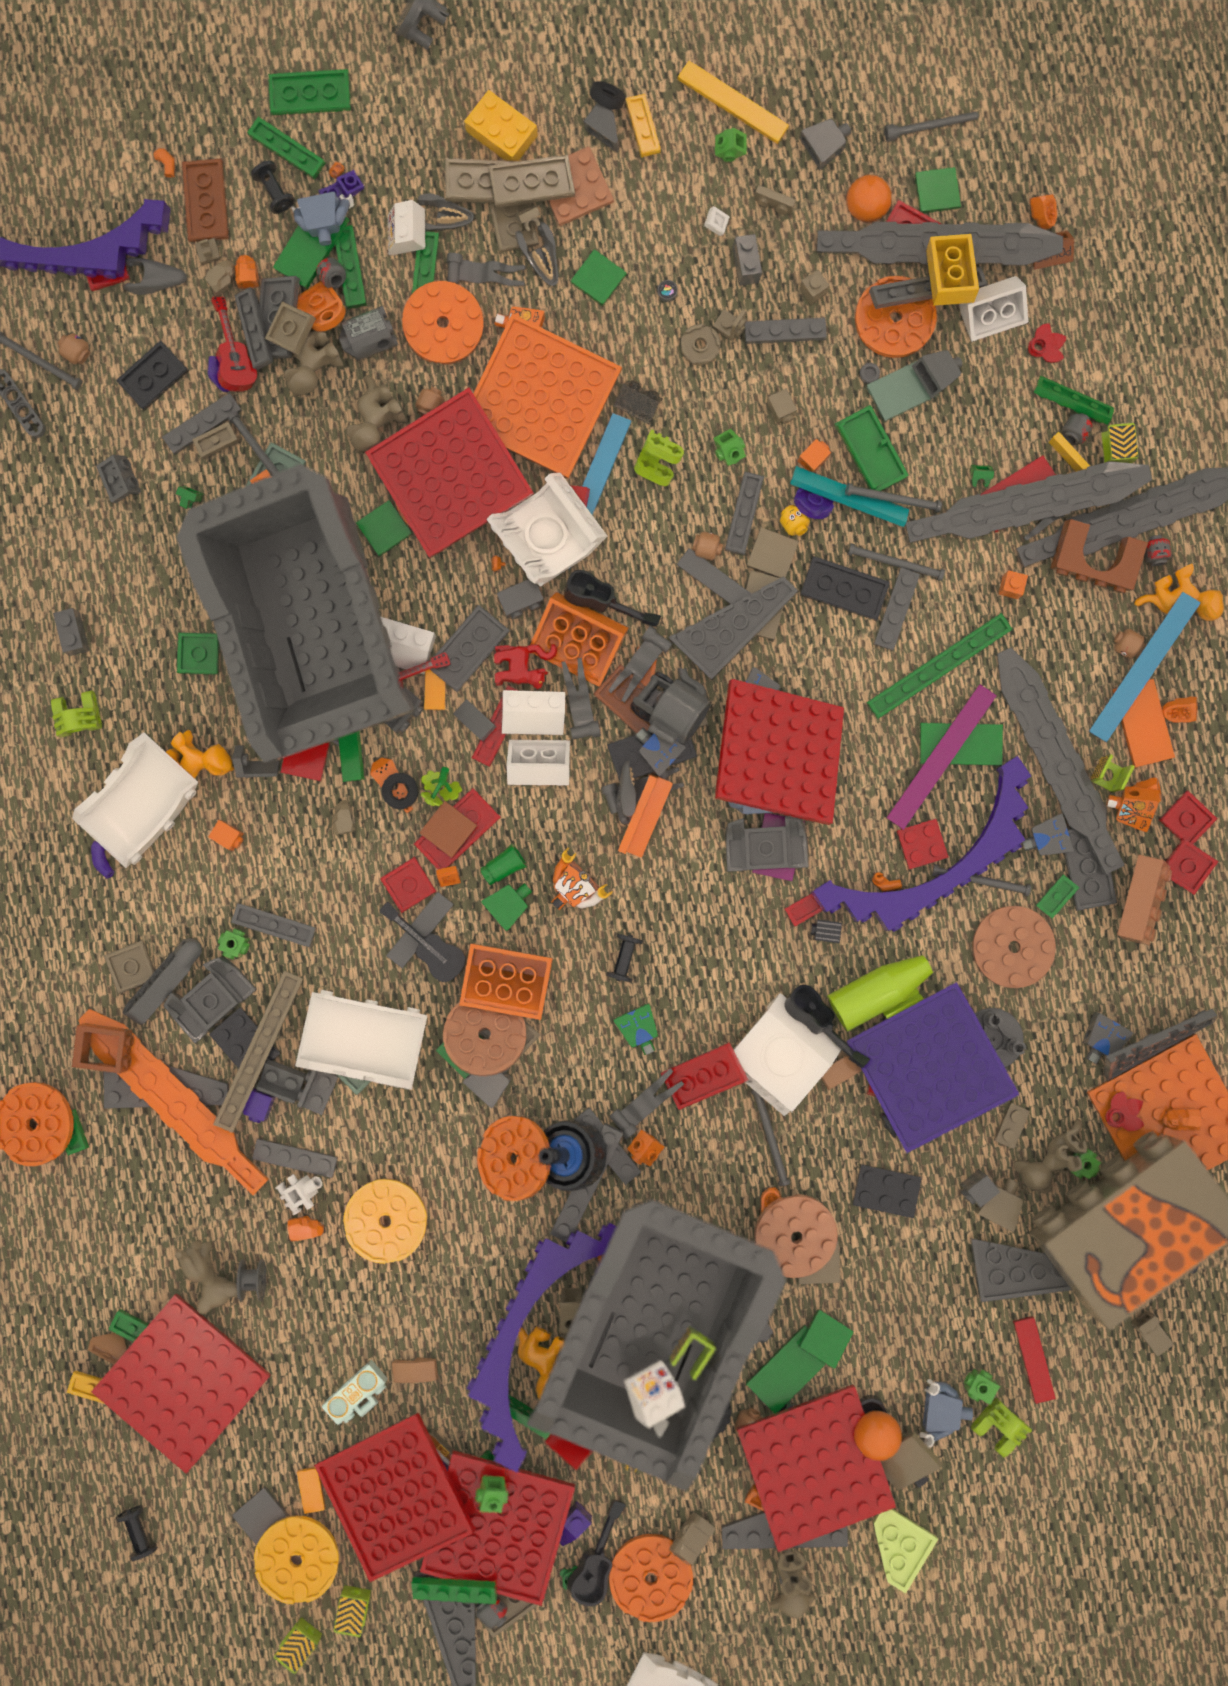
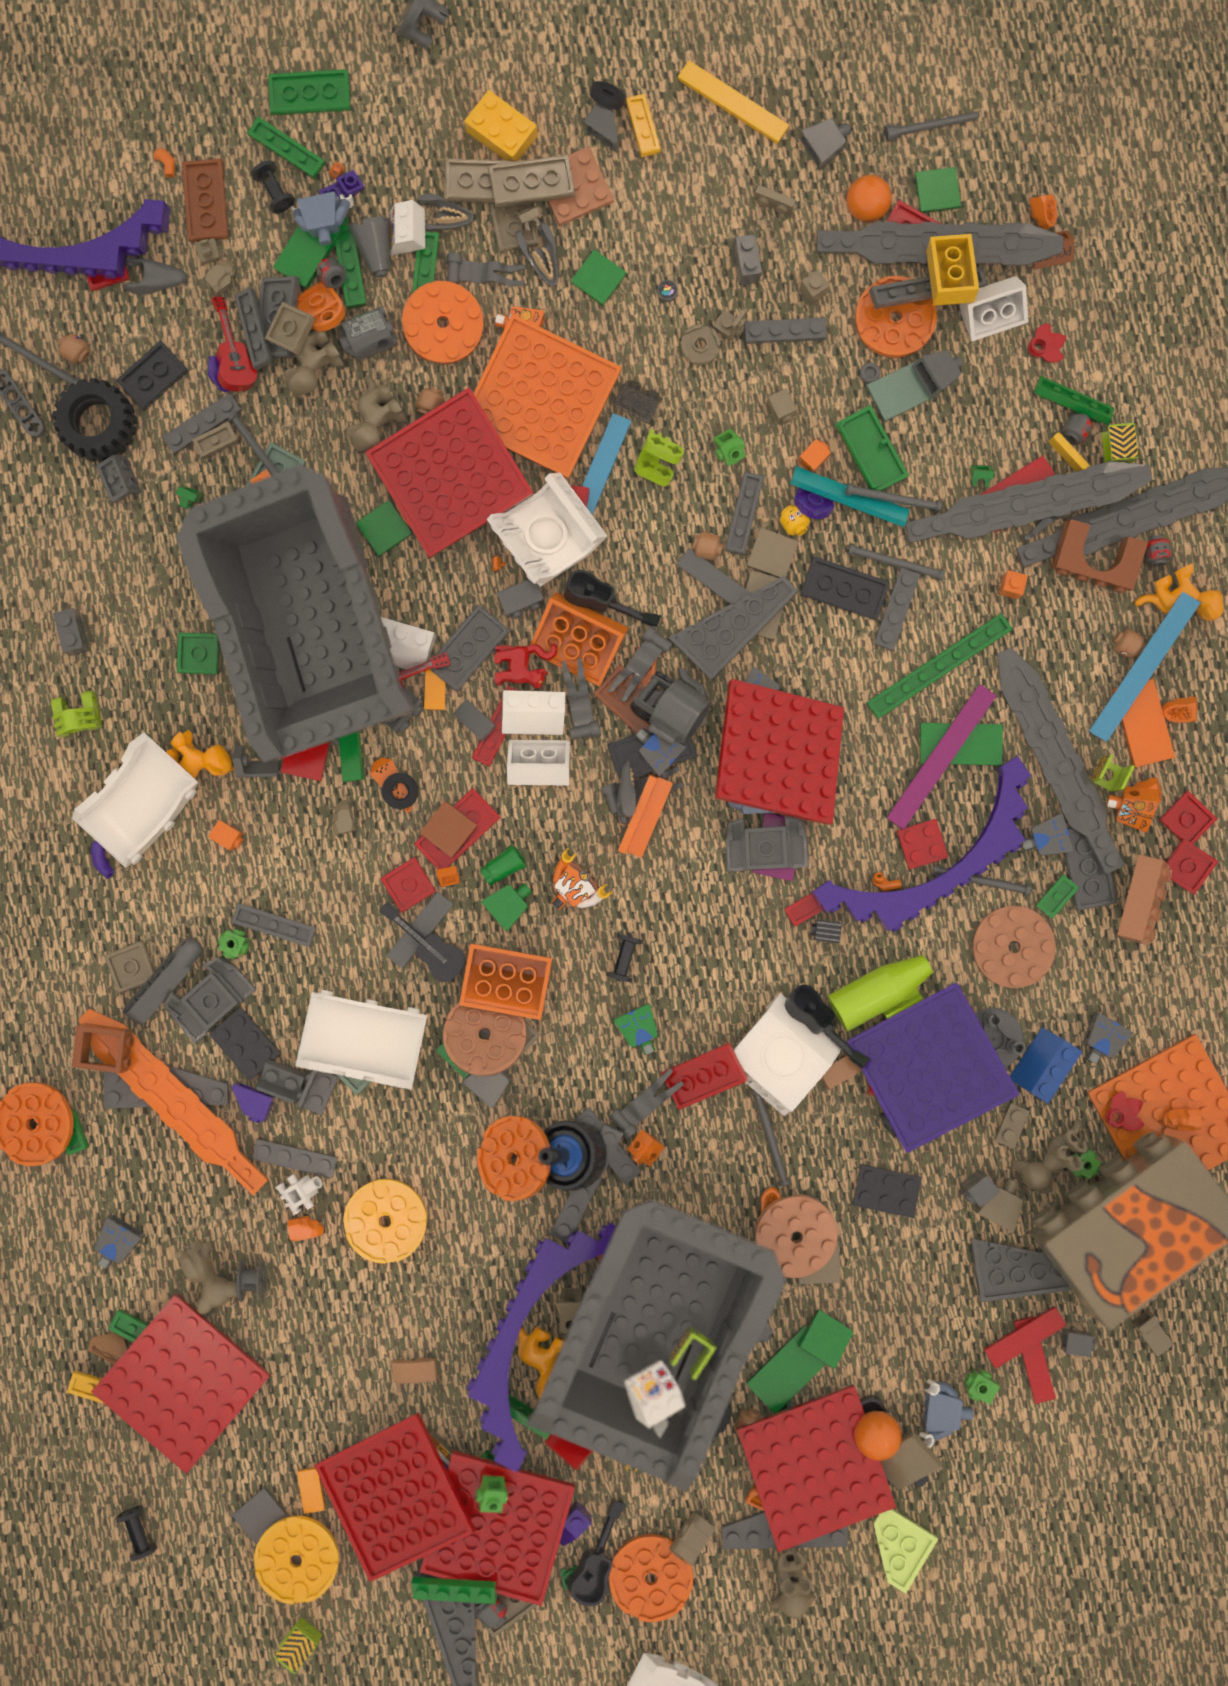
dark tan plate [213,971,303,1133] -> none
orange rock [235,255,259,289] -> none
light aqua piece [322,1359,388,1425] -> none
piece [334,1585,371,1637] -> none
lime plant [421,767,462,806] -> none
white tile [704,206,730,236] -> none
bright green brick [715,128,747,162] -> none
lime piece [971,1398,1032,1457] -> none
dark grey wing [1103,1009,1217,1081] -> none
none -> black tyre [52,378,138,462]
none -> dark grey torso [95,1214,146,1269]
none -> dark grey cone [349,216,391,278]
none -> red tile [983,1306,1067,1369]
none -> blue slope [1010,1027,1082,1104]
none -> dark grey brick [1061,1328,1095,1357]

